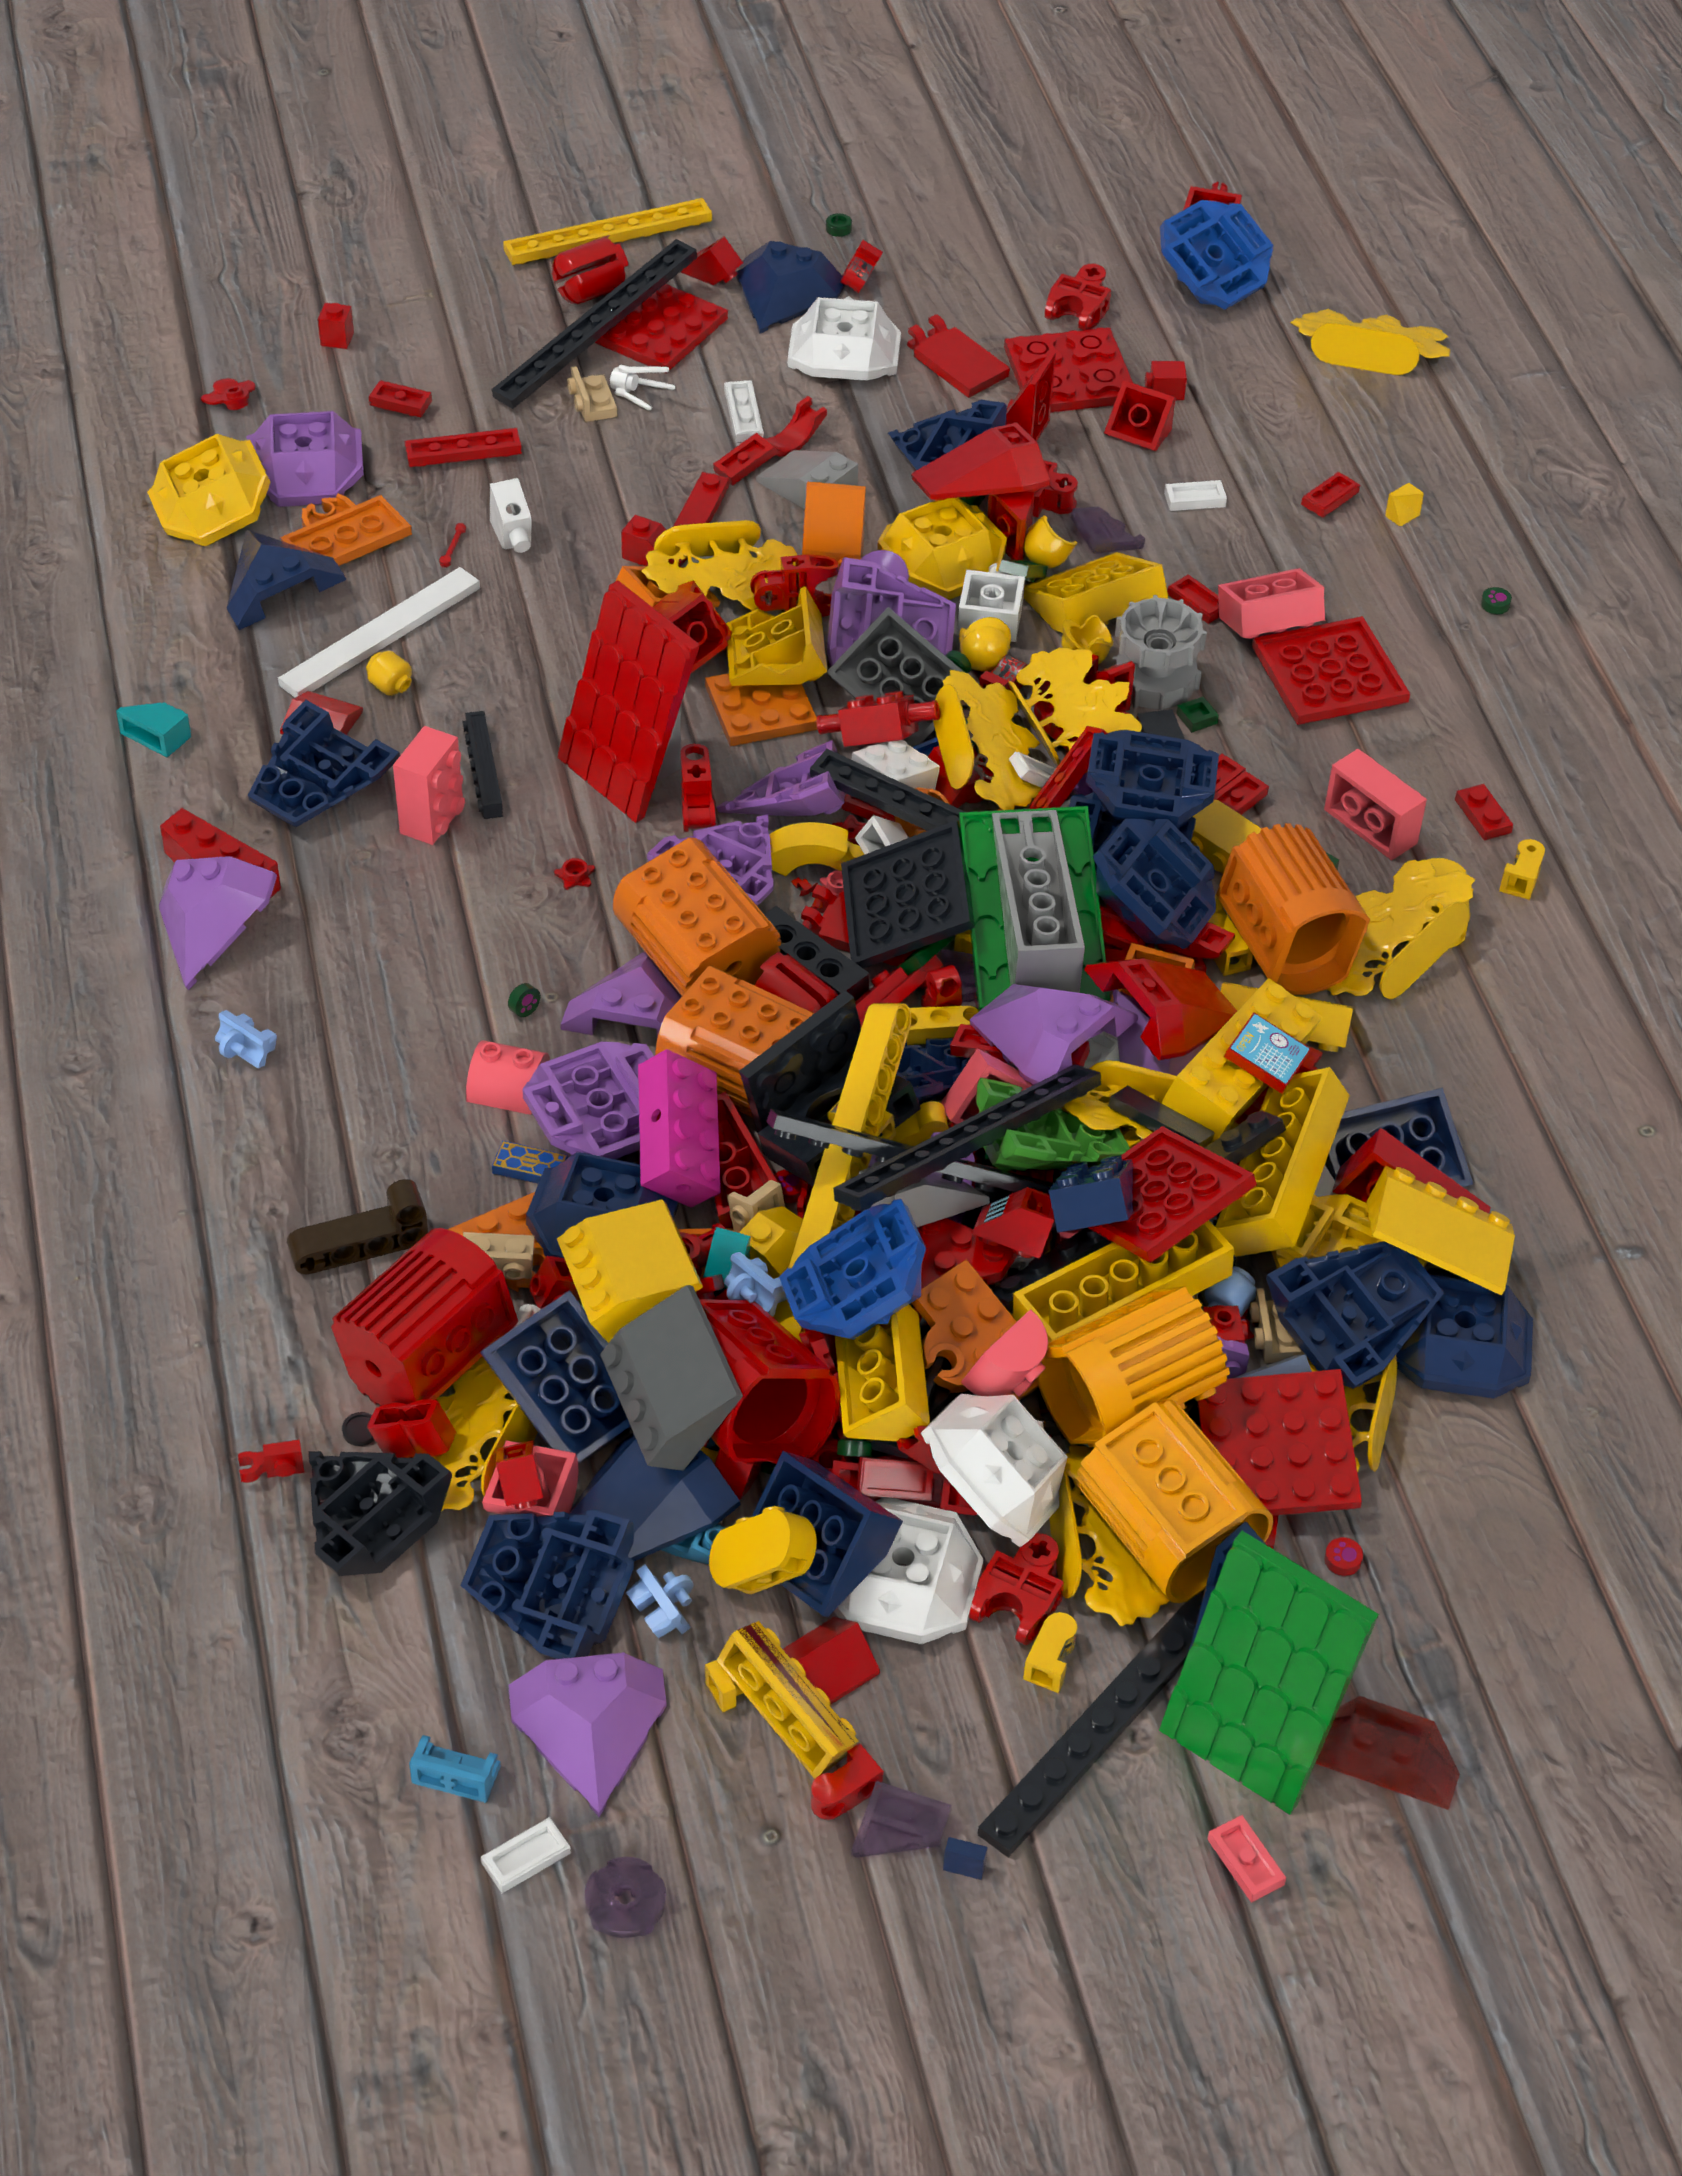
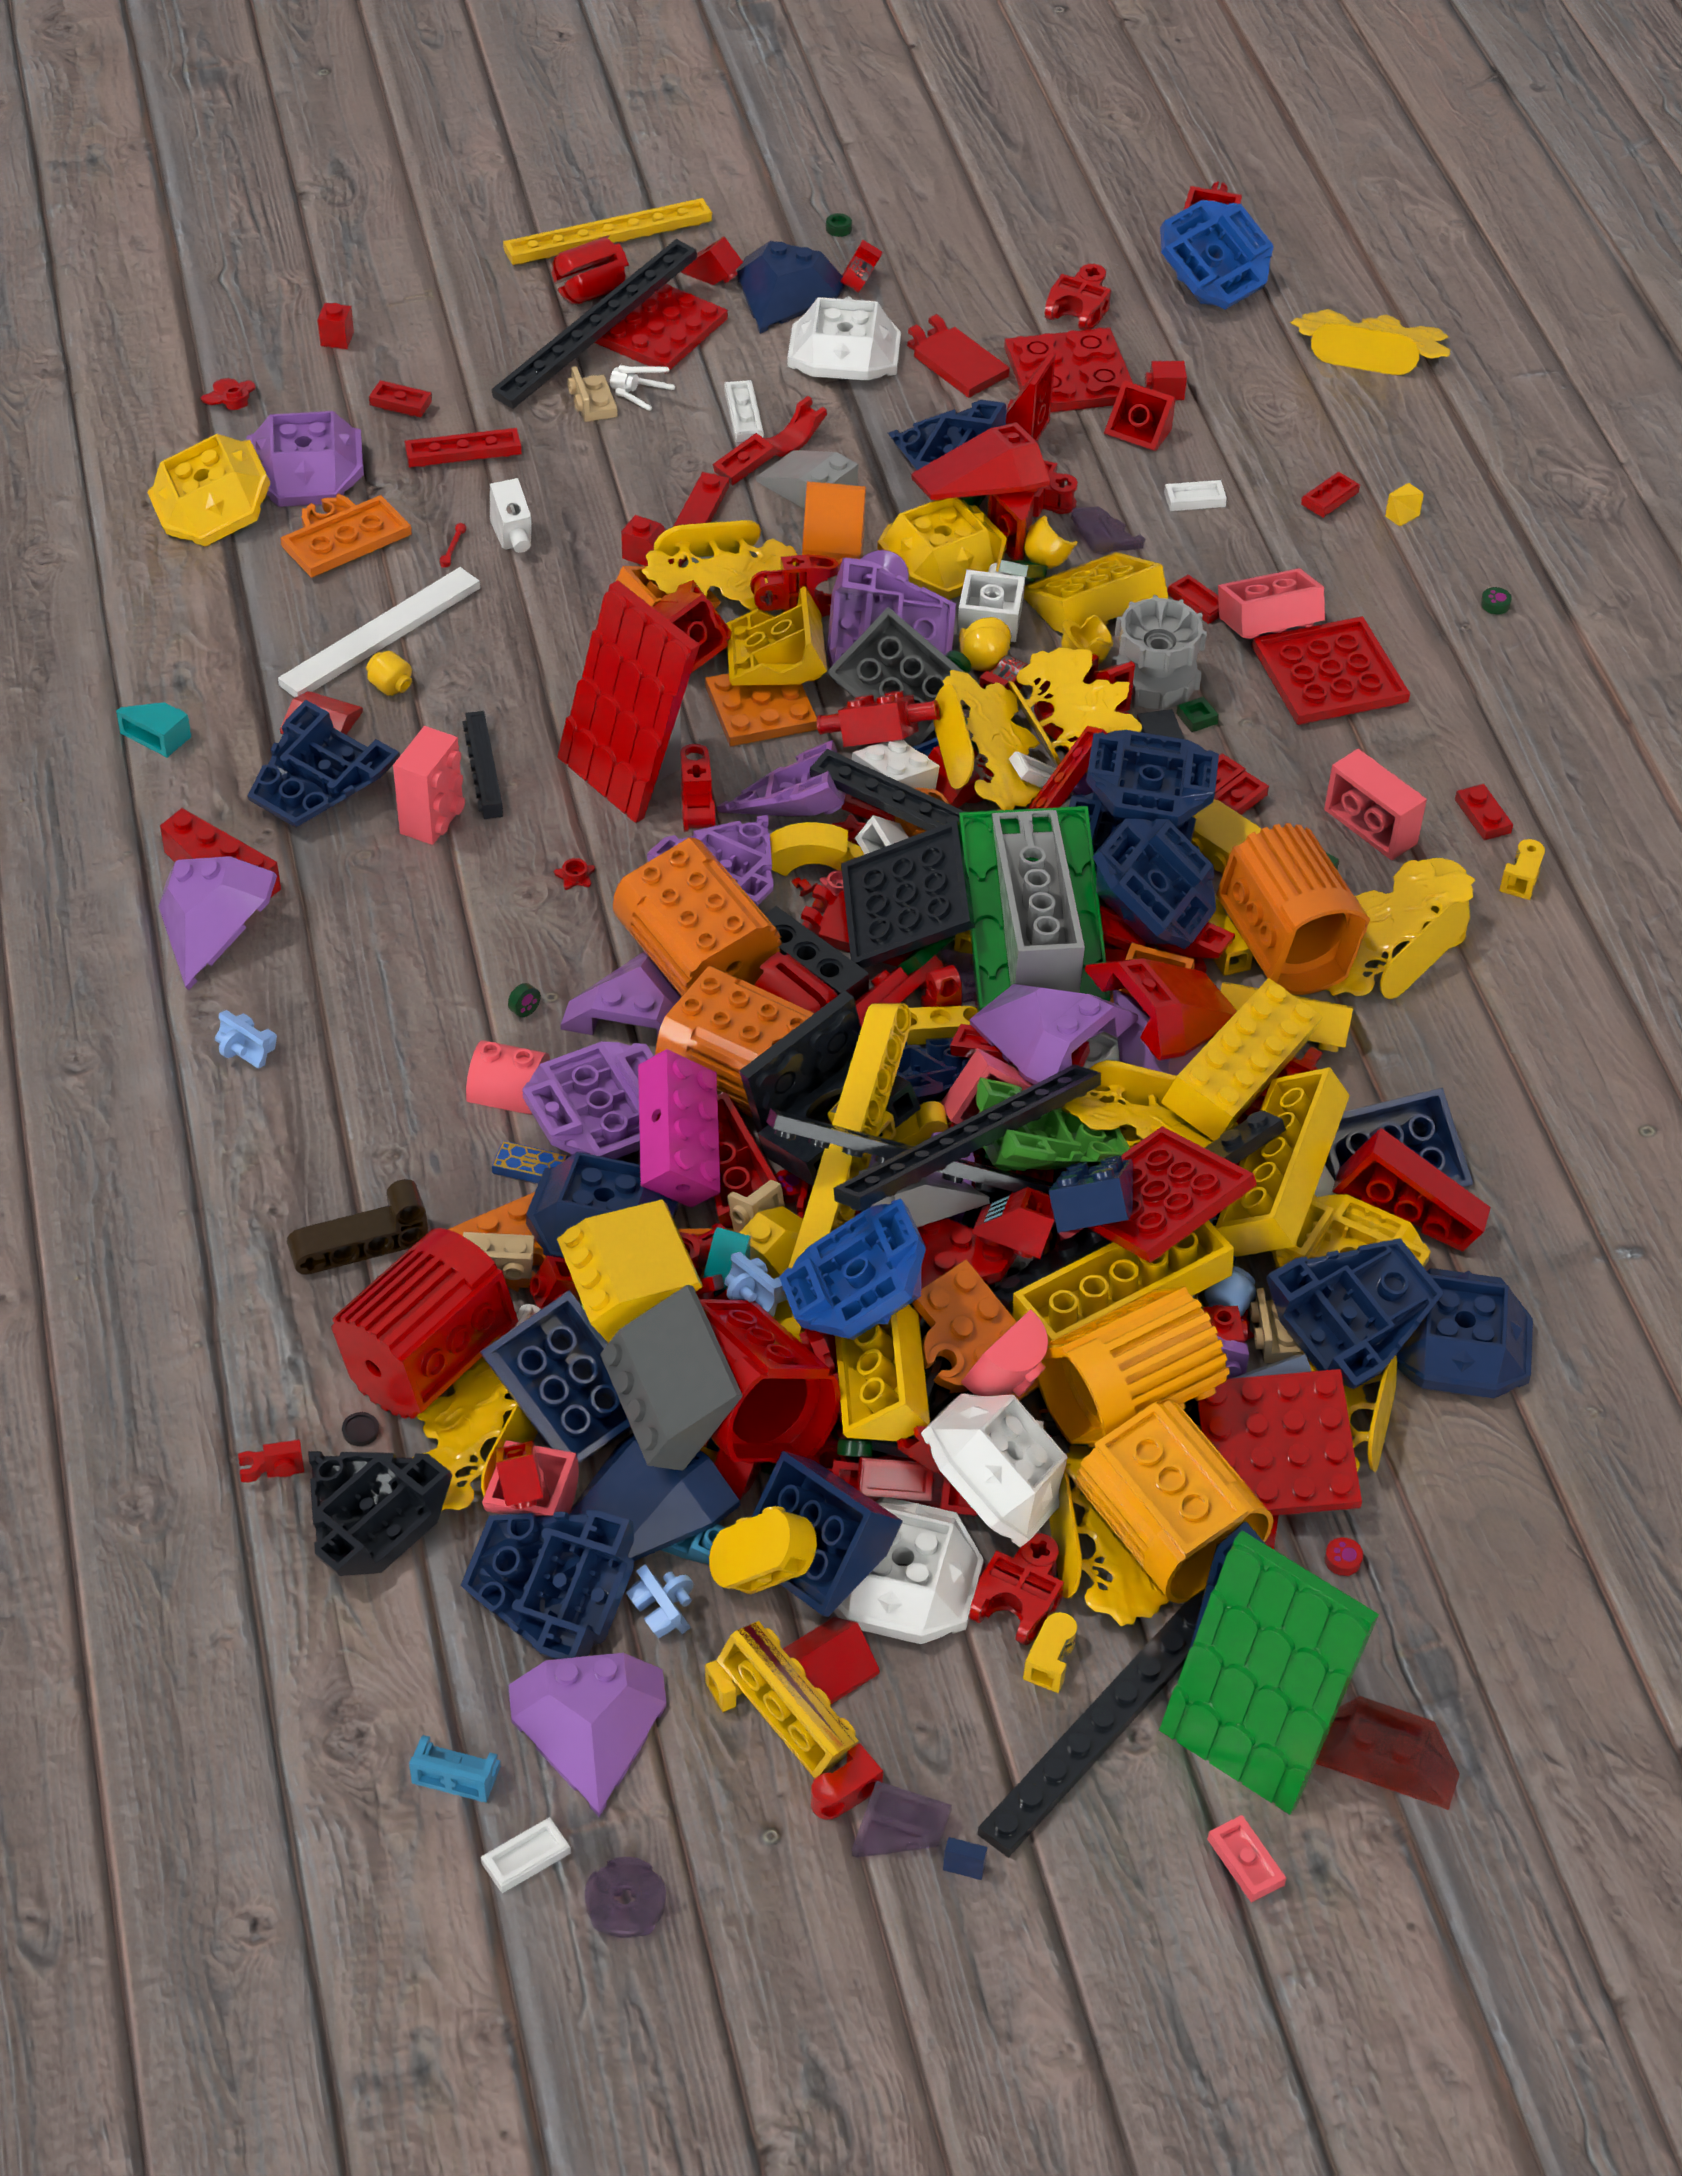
dark blue wedge [227,530,346,630] -> none
red brick [367,1399,457,1458] -> none
black tile [1108,1085,1215,1147] -> none
tile [1223,1013,1311,1094] -> none
yellow slope [1366,1166,1515,1296] -> none

